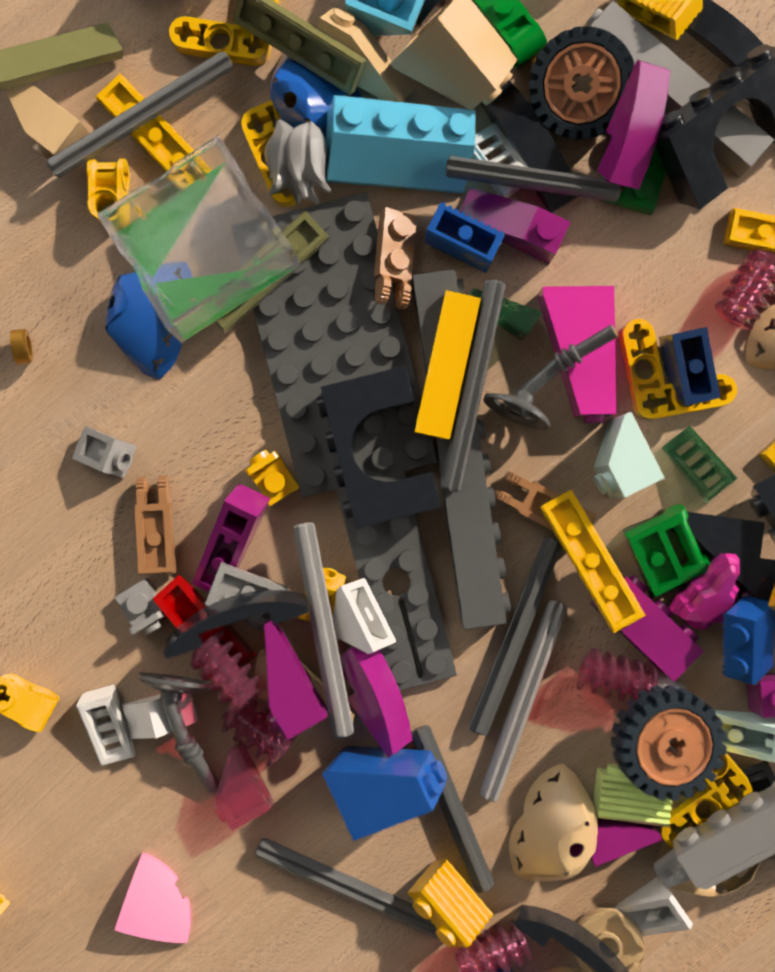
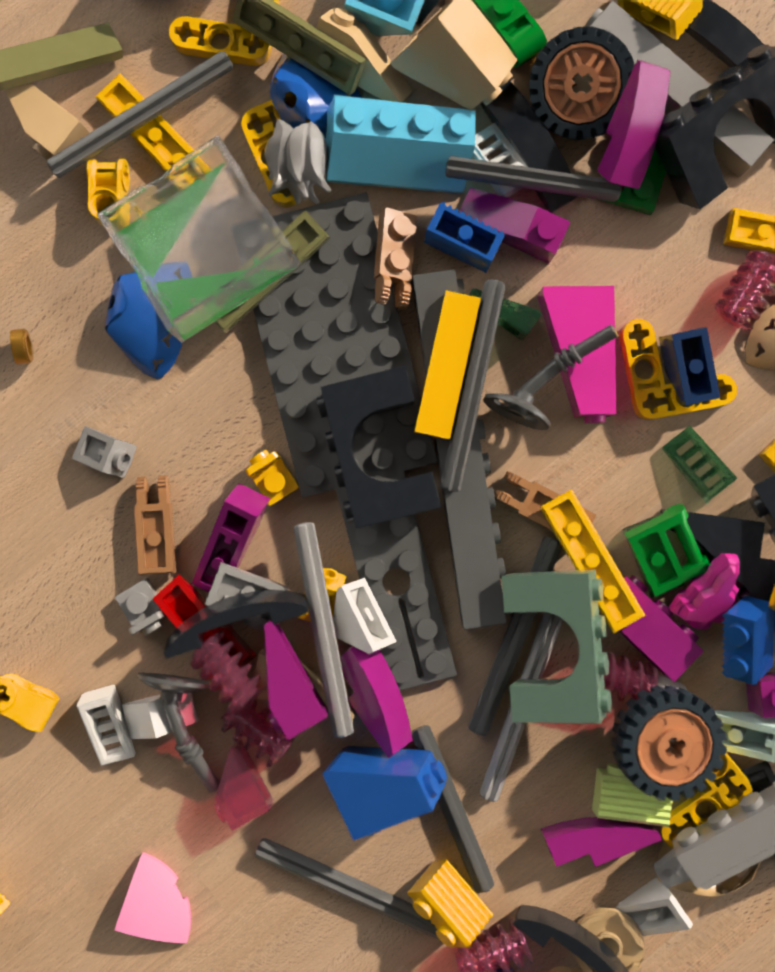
tan piece [509,764,598,881] -> none
light aqua slope [593,412,664,498] -> none
none -> sand green arch [501,570,612,724]

